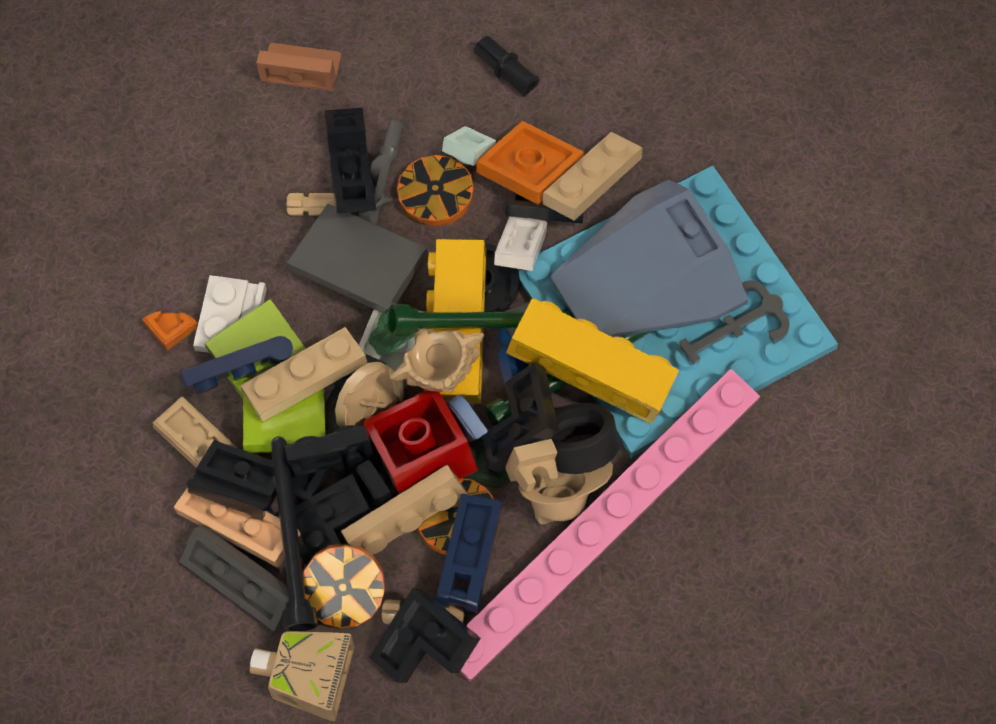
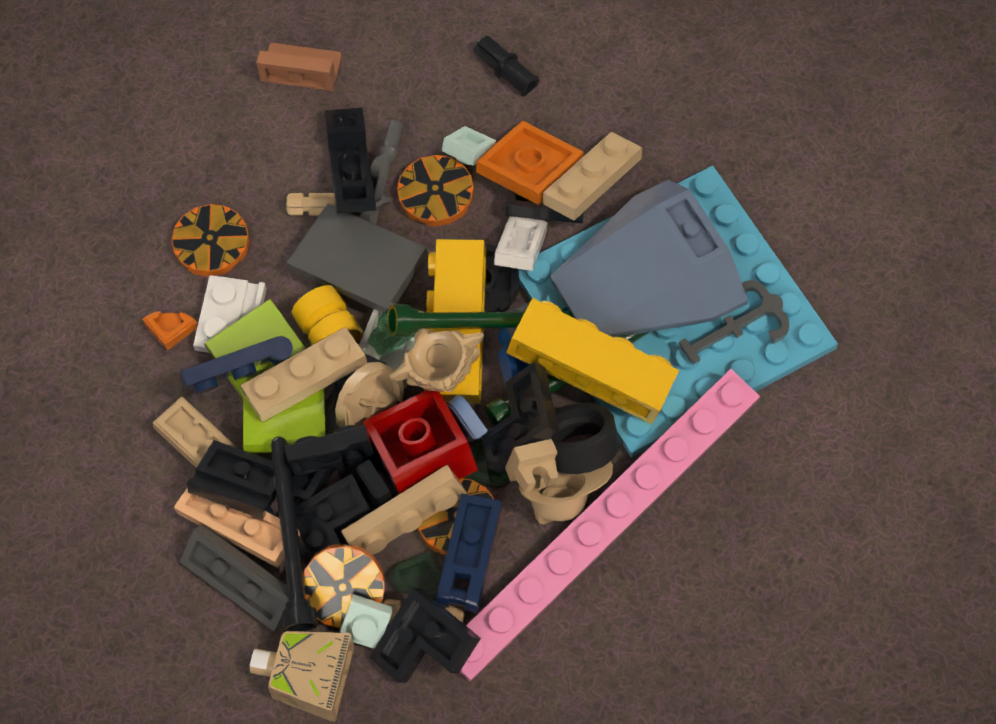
none -> tile [172,204,250,277]
none -> yellow wheel [291,285,363,346]
none -> light aqua plate [339,594,392,649]
none -> clear green tile [391,551,441,601]

